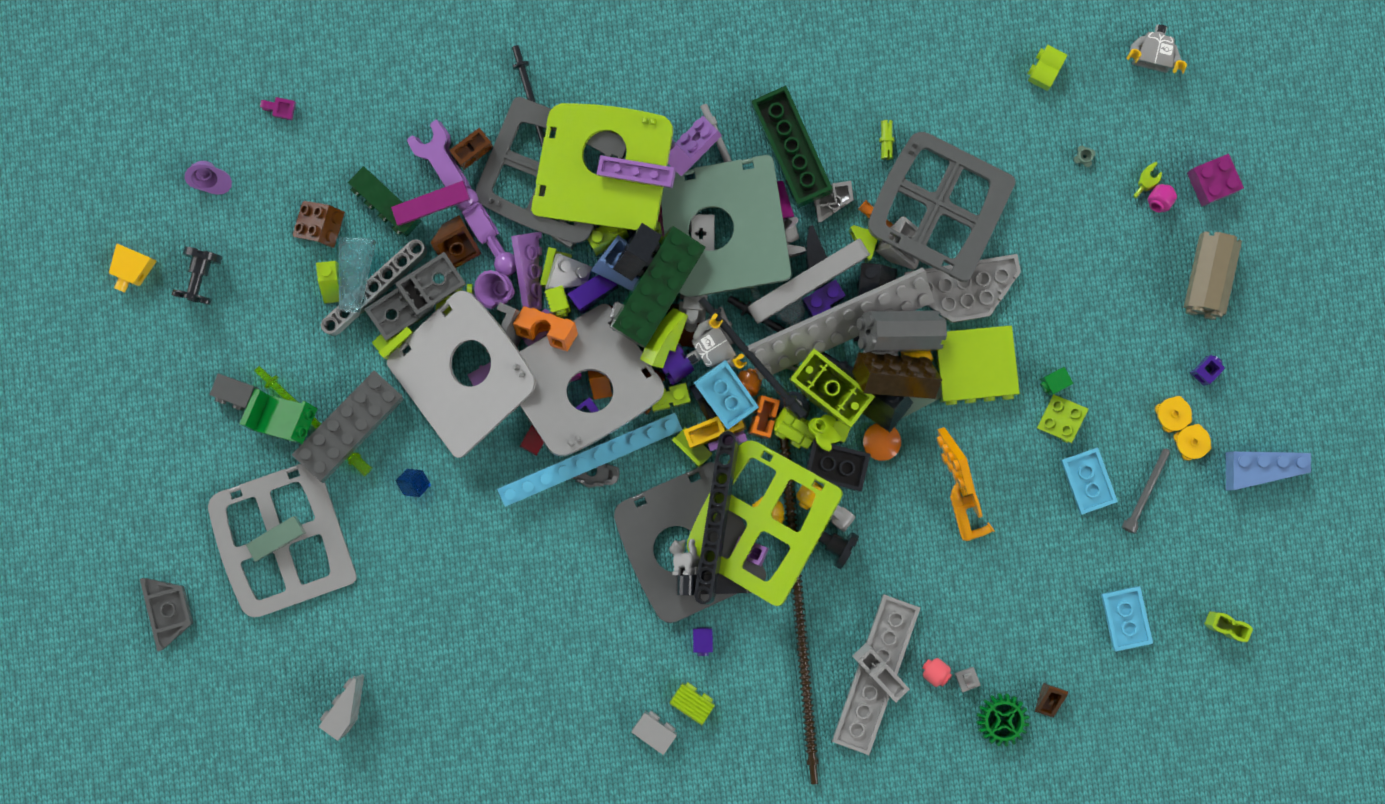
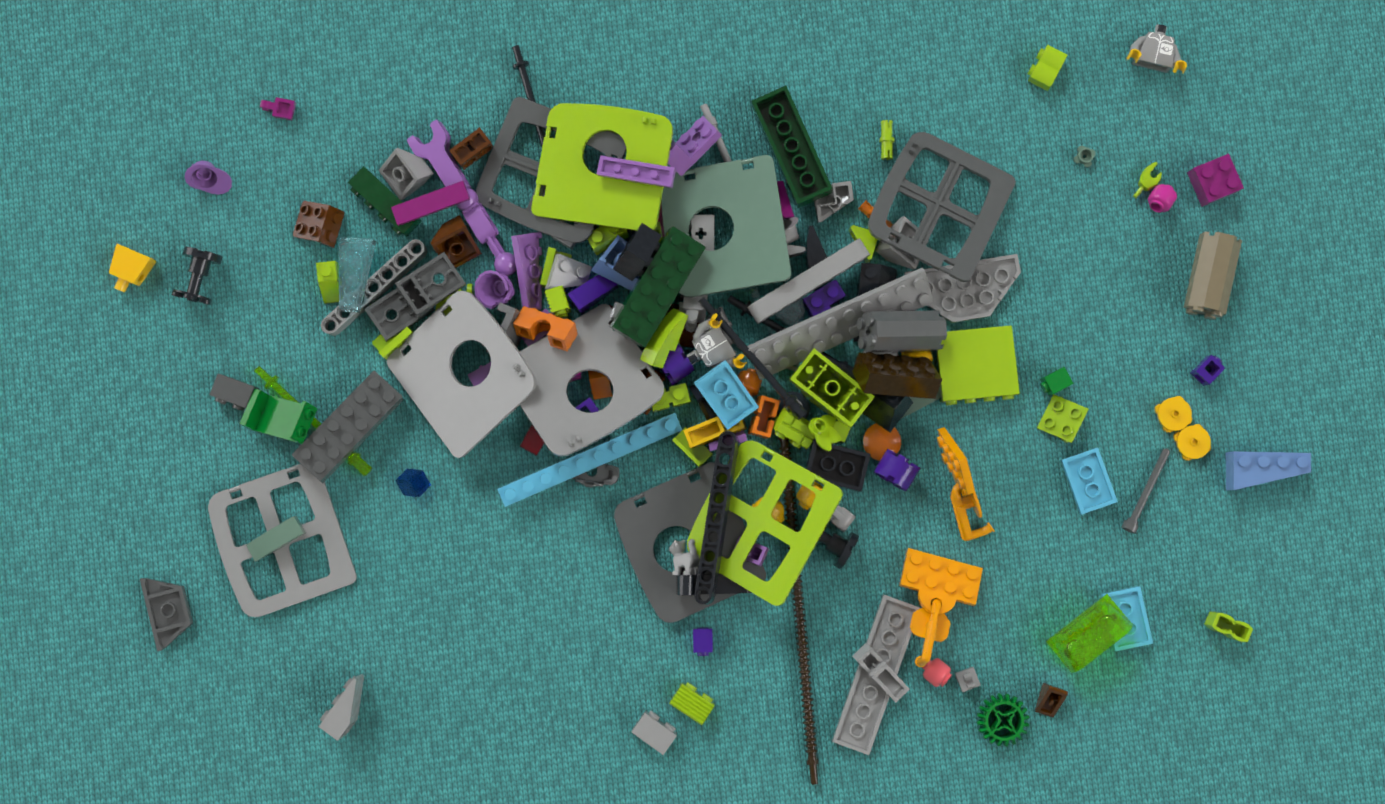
none -> light grey slope [379,148,433,200]
none -> dark purple brick [874,449,921,492]
none -> light orange plate [899,548,983,668]
none -> clear neon green windscreen [1046,593,1133,673]

